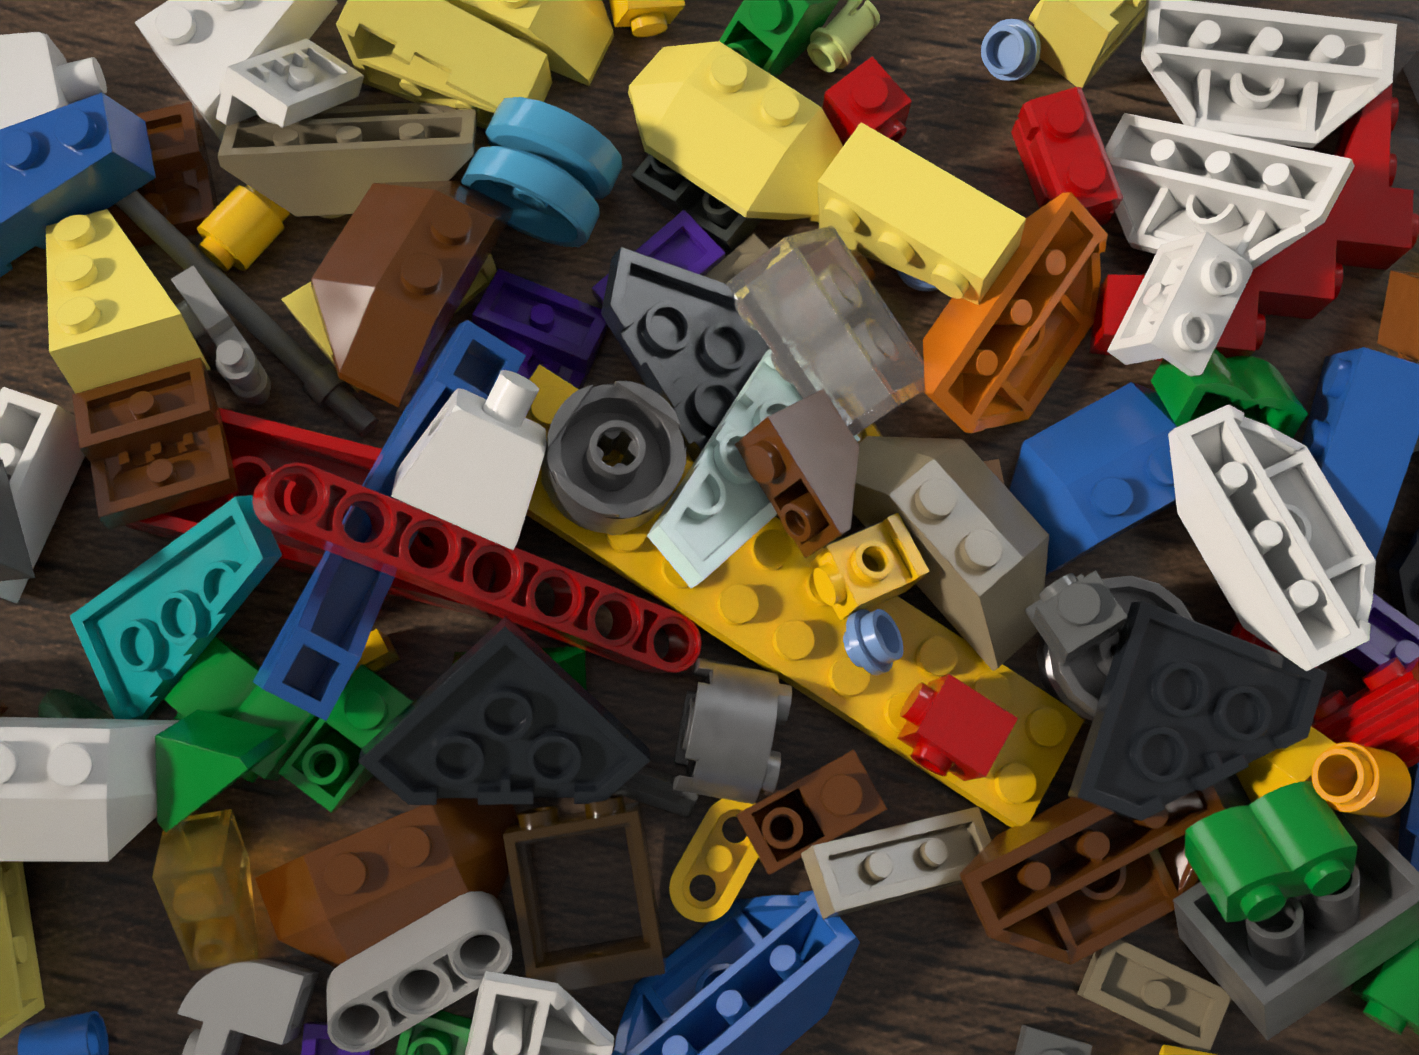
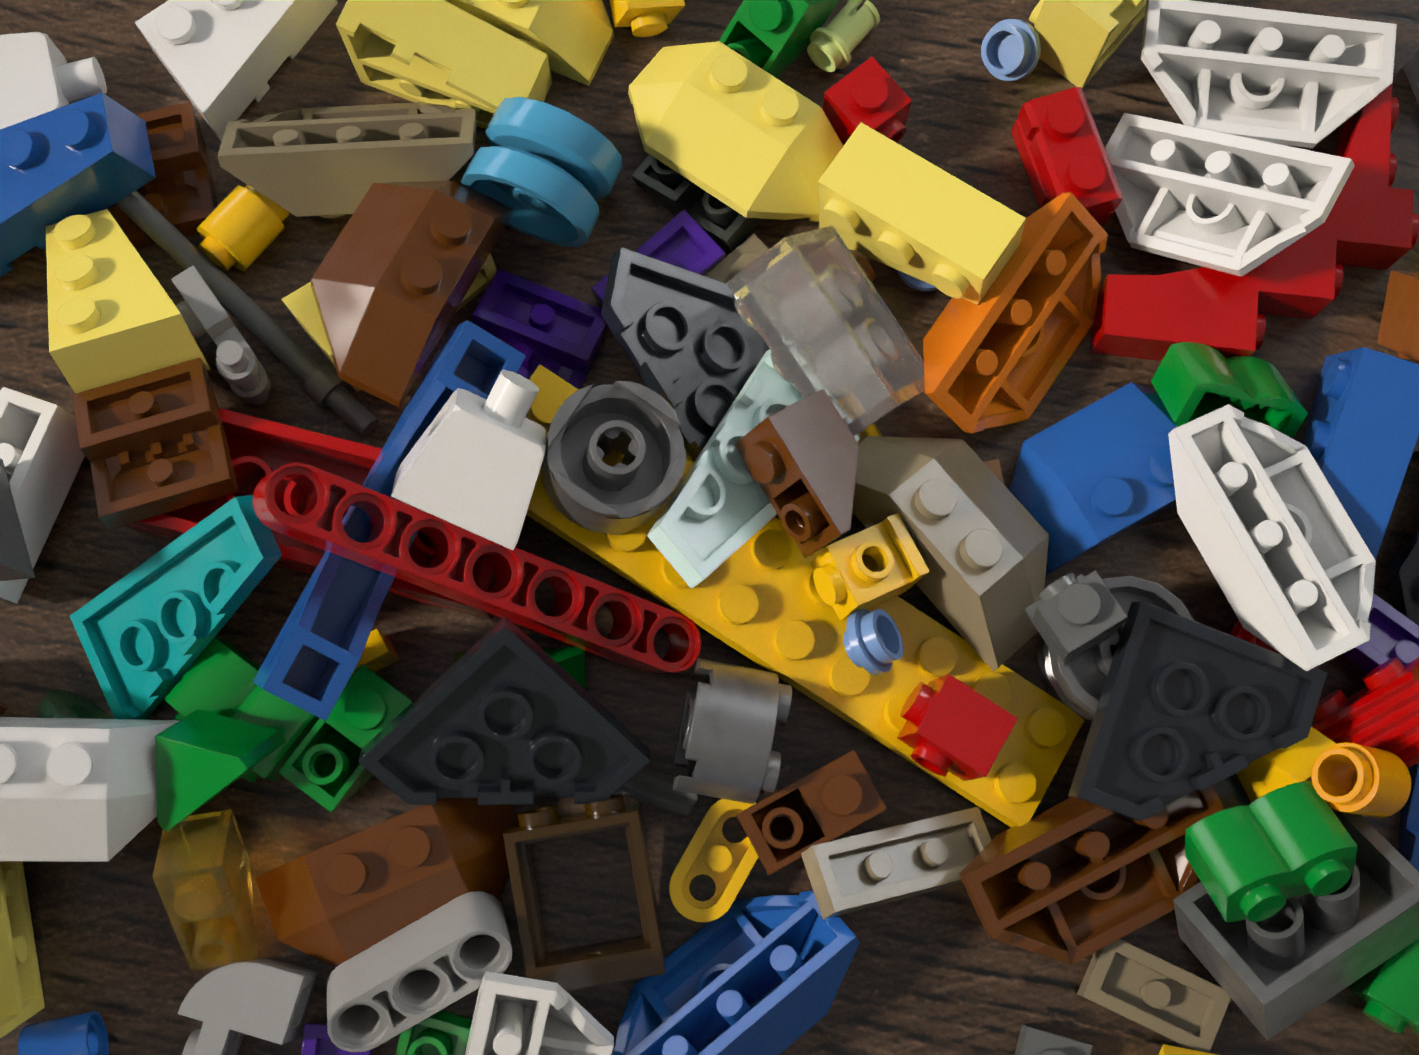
white bracket [216,38,364,128] -> none
white bracket [1107,231,1253,376] -> none

